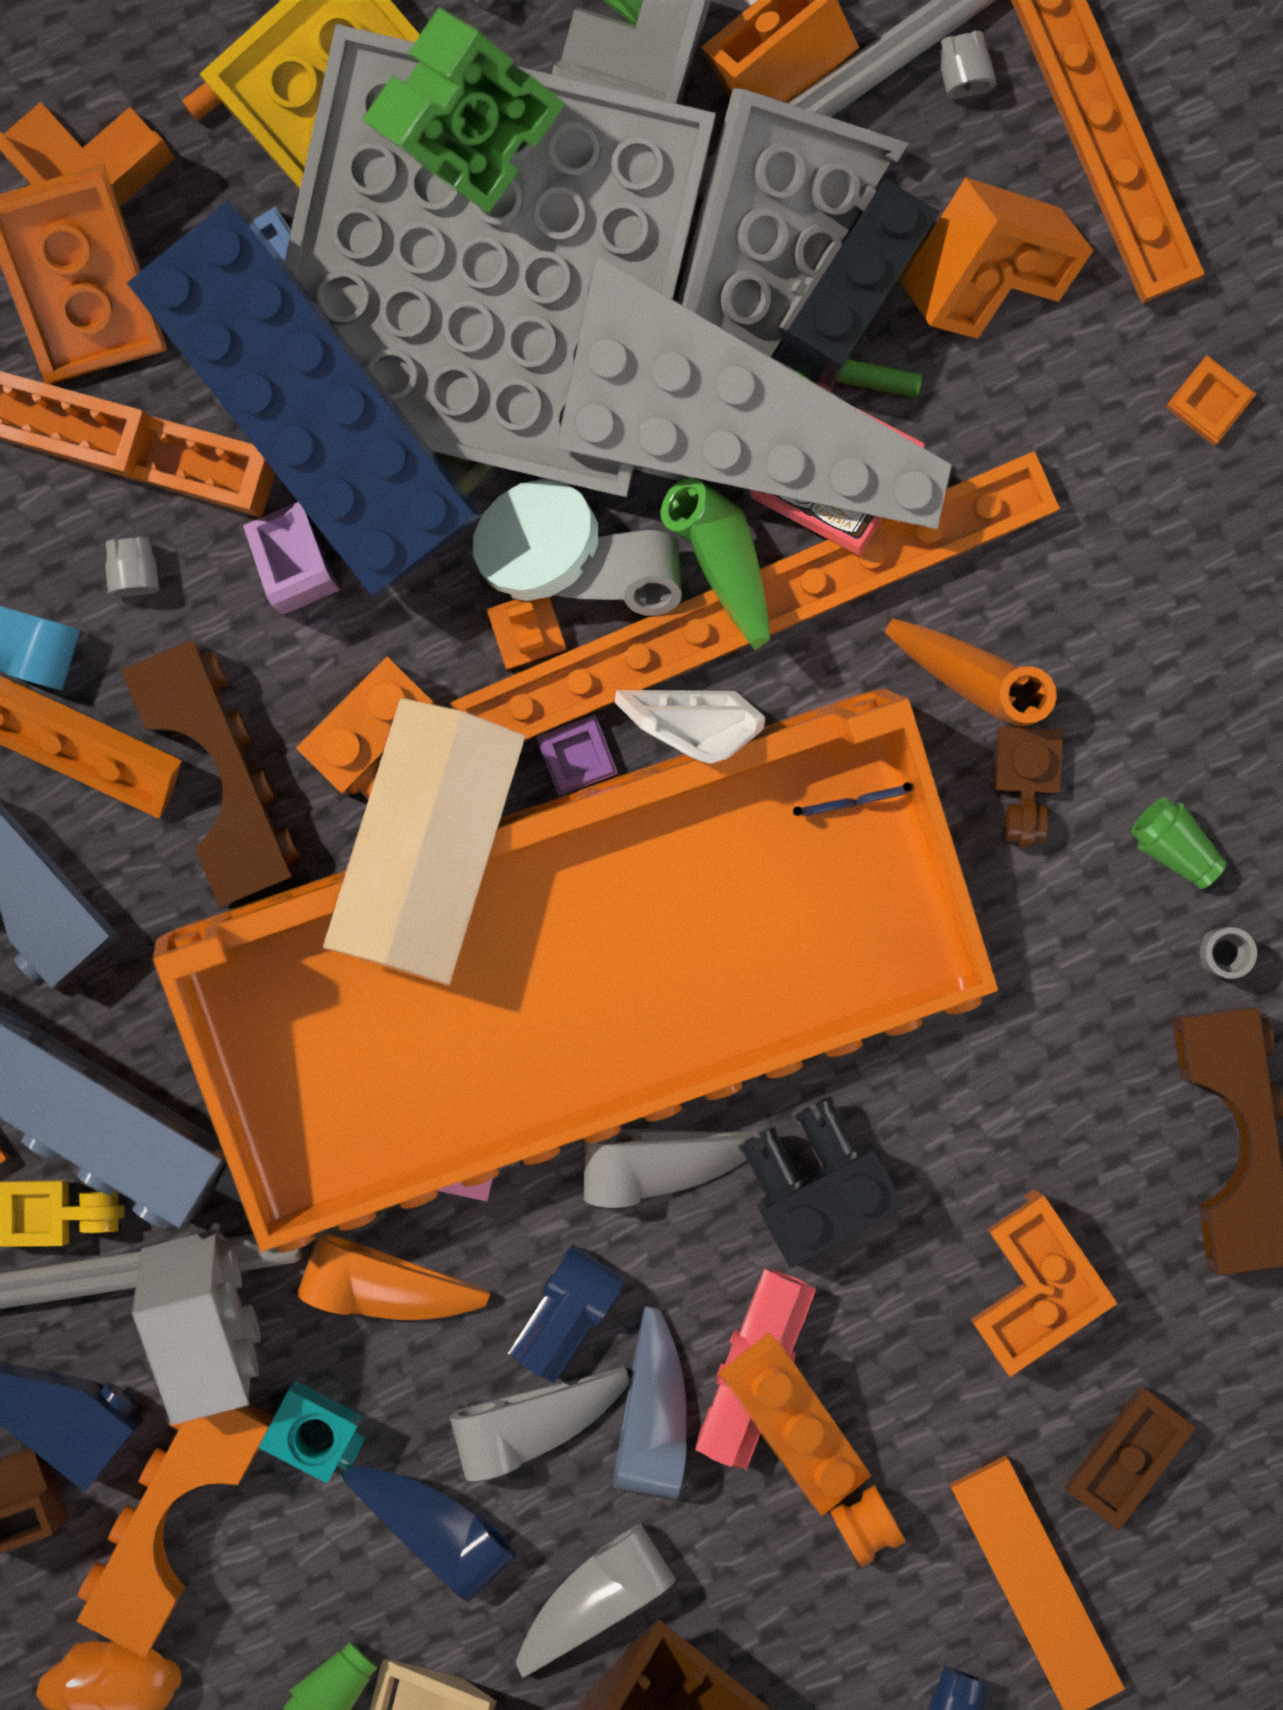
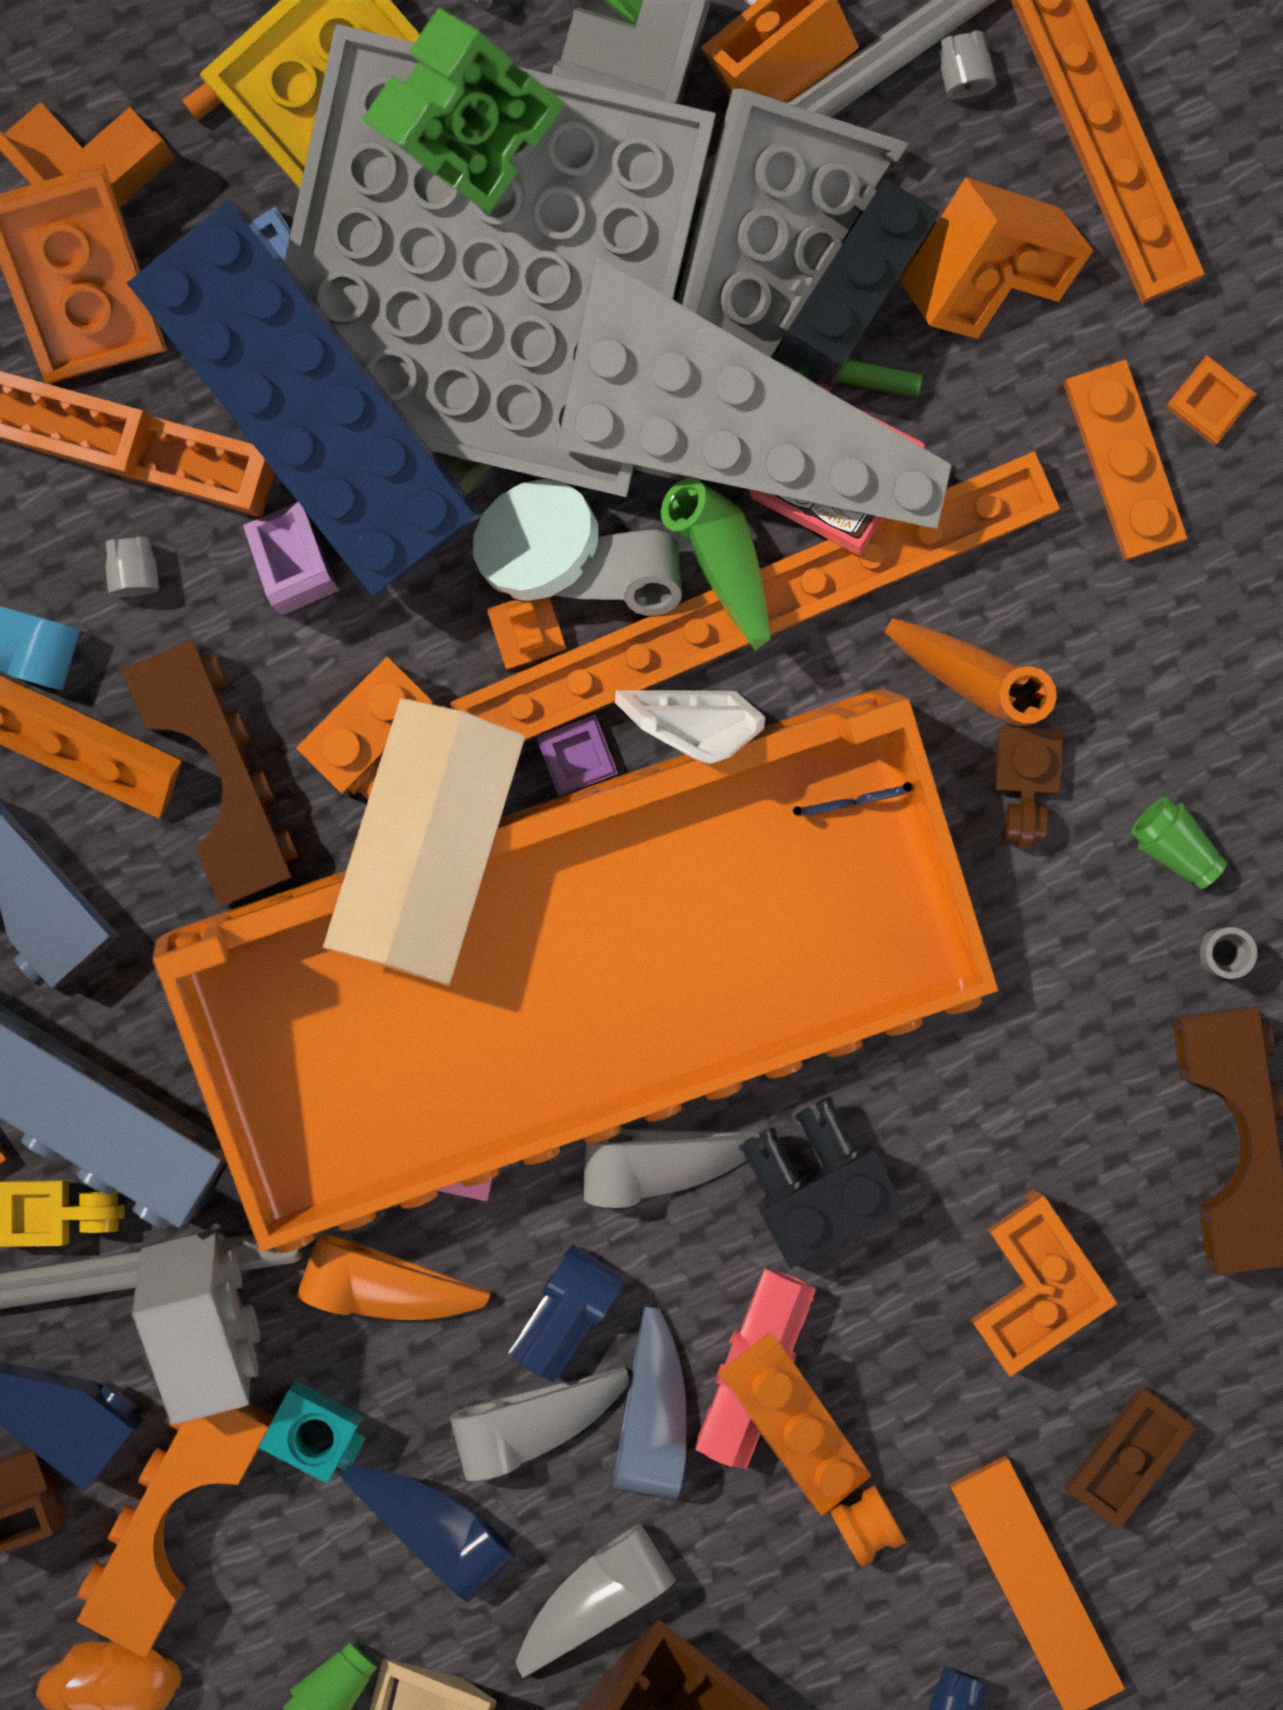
none -> orange plate [1064,359,1188,561]

